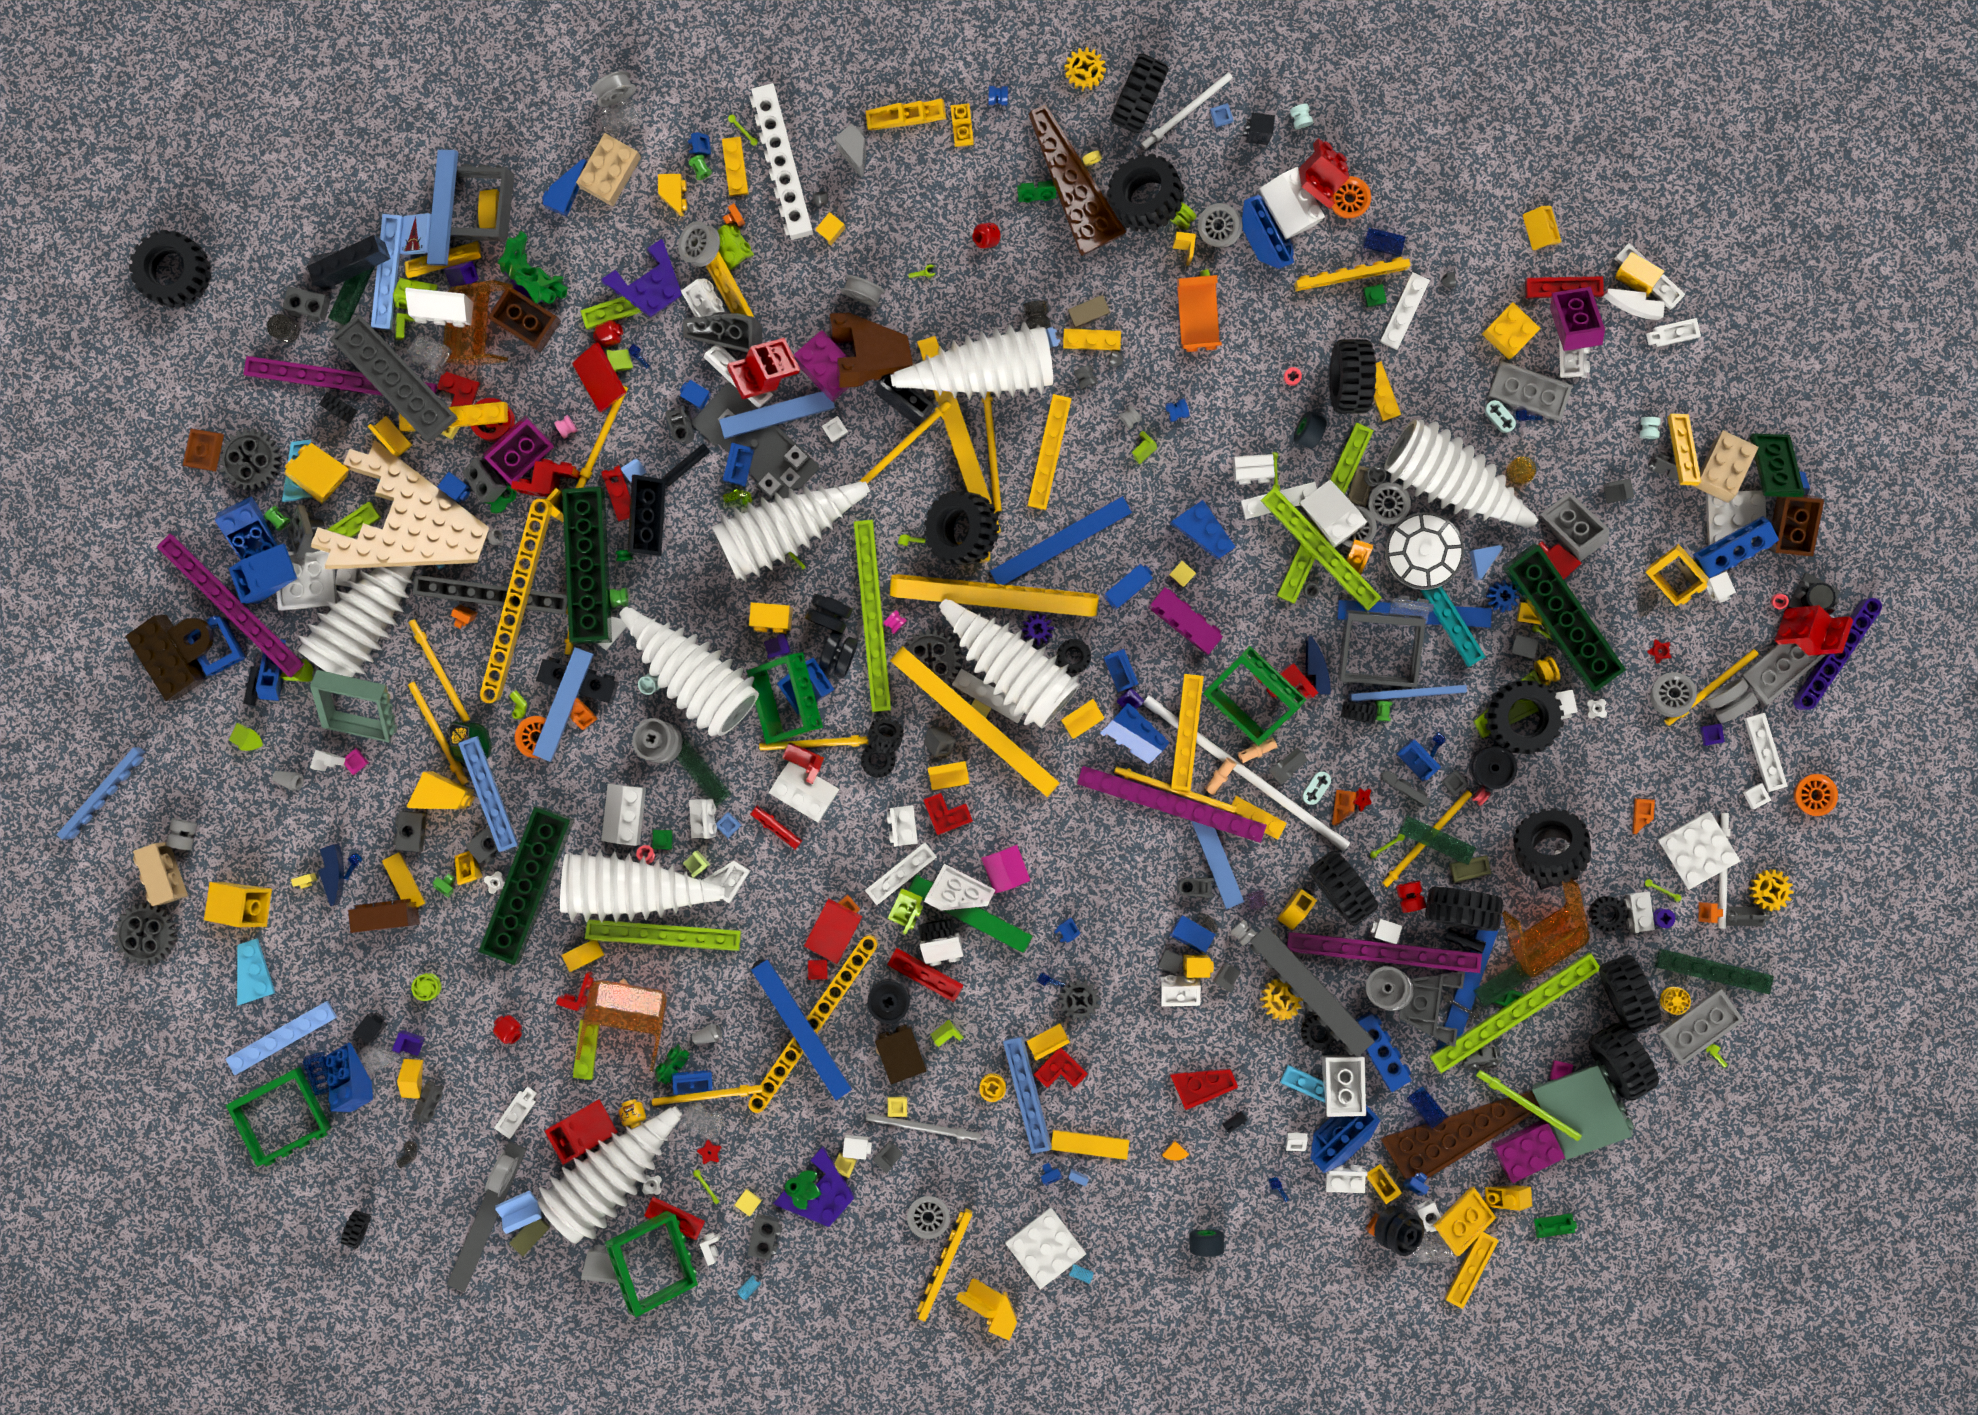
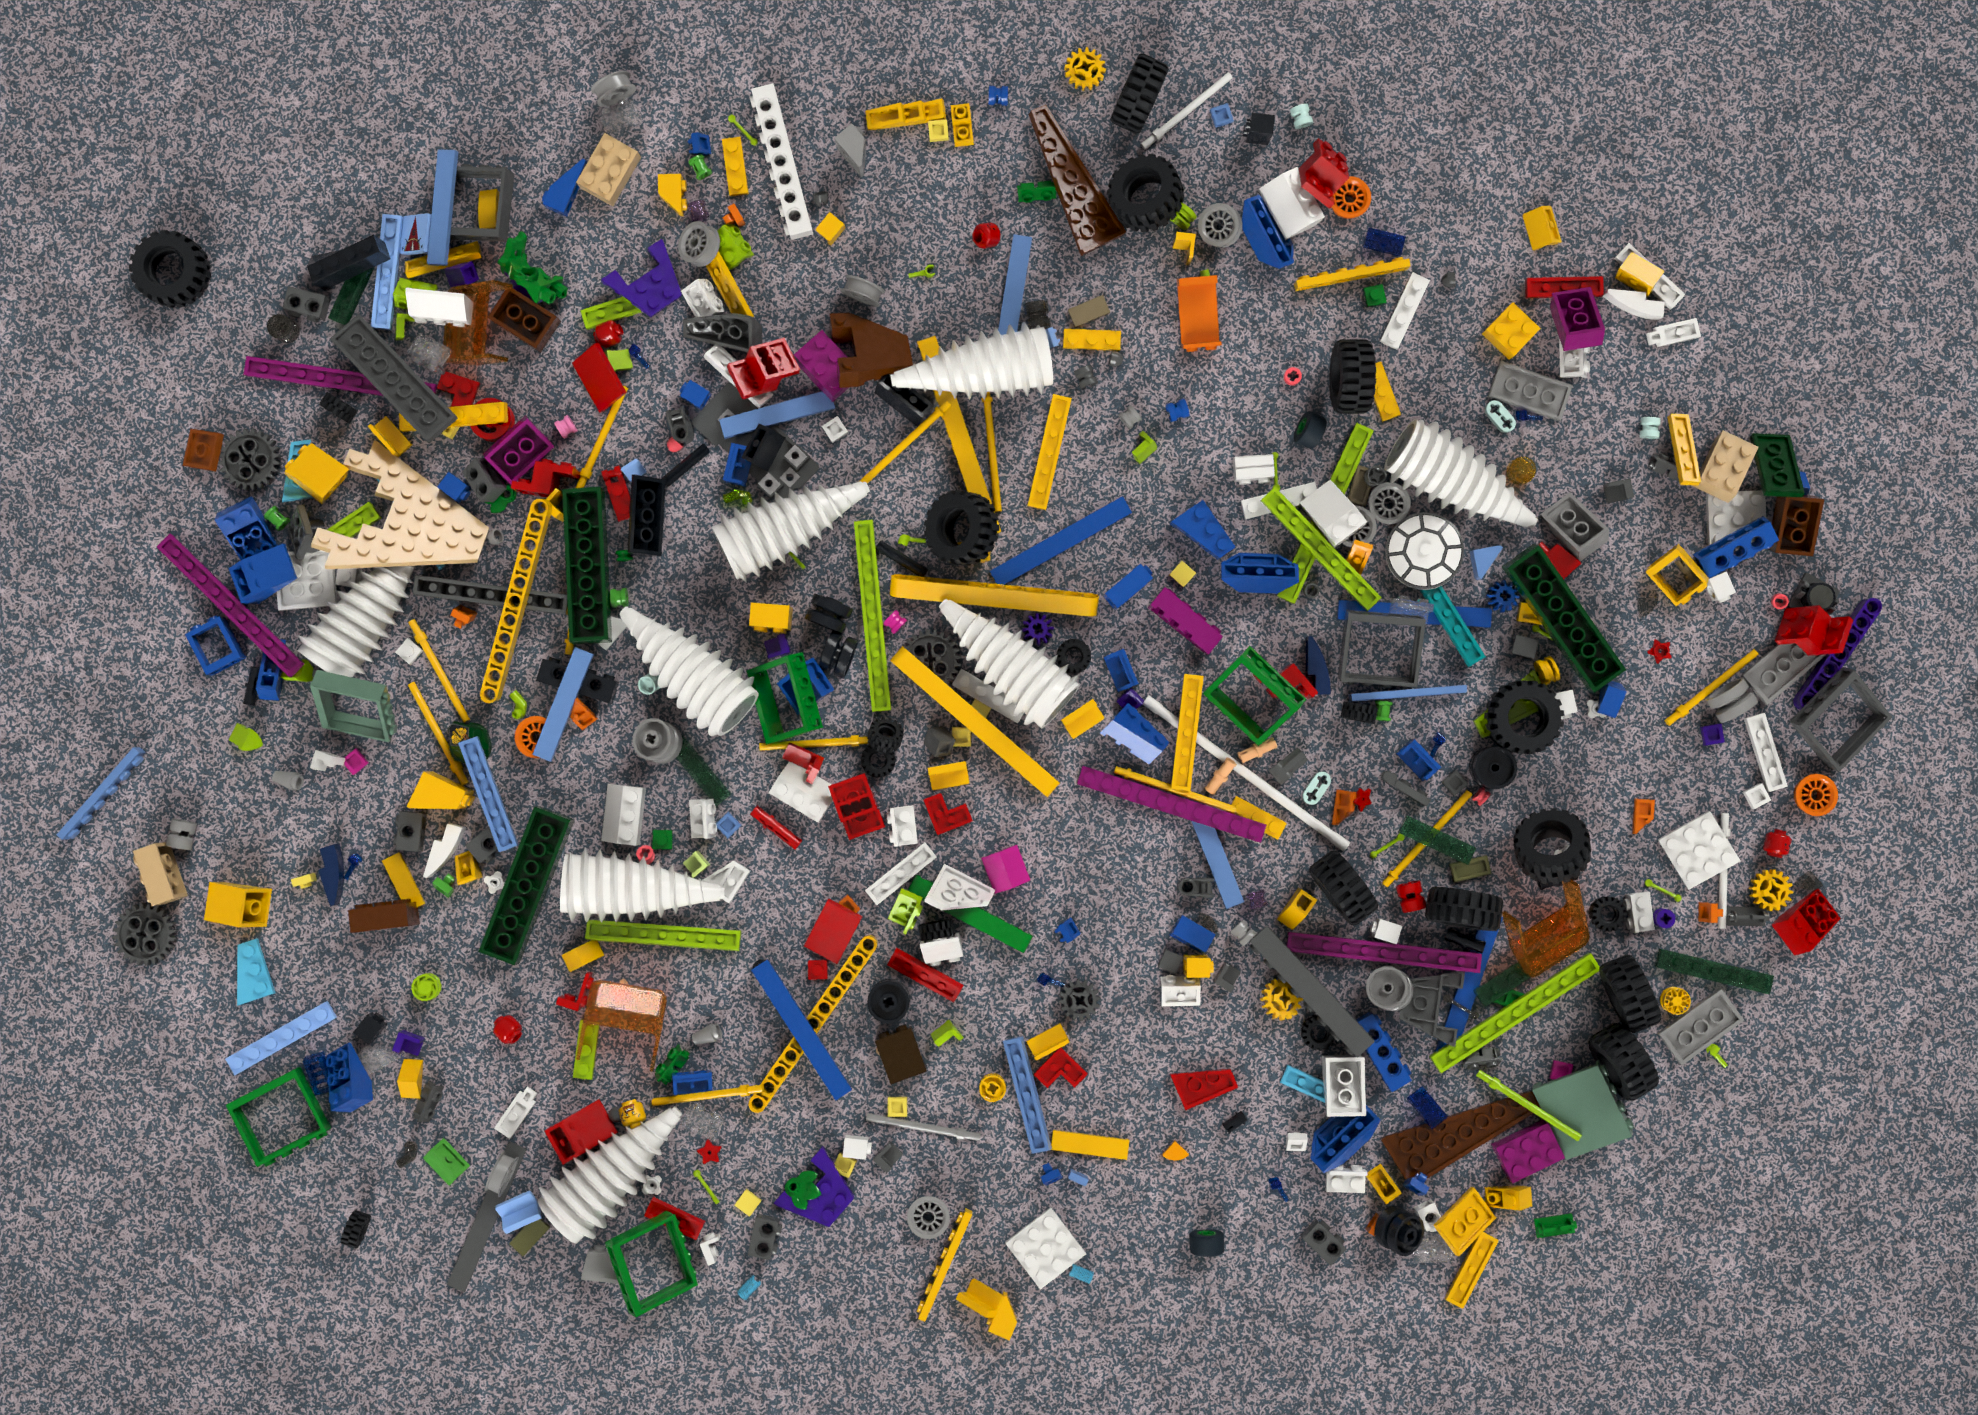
dark brown brick [125,615,213,701] -> none
light yellow tile [1082,150,1102,166] -> none
light grey wheel [1650,672,1697,717] -> none
none -> white plate [395,638,423,665]
none -> white slope [423,823,466,878]
none -> bright green panel [423,1138,470,1186]
none -> dark grey hinge [608,1106,622,1122]
none -> coral hinge [667,437,684,452]
none -> clear purple wheel [687,200,709,222]
none -> black brick [741,424,786,471]
none -> red bracket [828,773,885,840]
none -> black axle [876,541,928,577]
none -> light yellow plate [928,119,949,142]
none -> light yellow tile [952,727,971,747]
none -> medium blue tile [998,234,1032,335]
none -> blue wedge [1221,553,1299,594]
none -> dark grey brick [1300,1219,1347,1266]
none -> blue slope [1597,681,1627,718]
none -> red head [1763,829,1792,858]
none -> red slope [1772,888,1841,956]
none -> dark grey window [1789,667,1892,772]
none -> clear smoke tile [1795,871,1823,890]

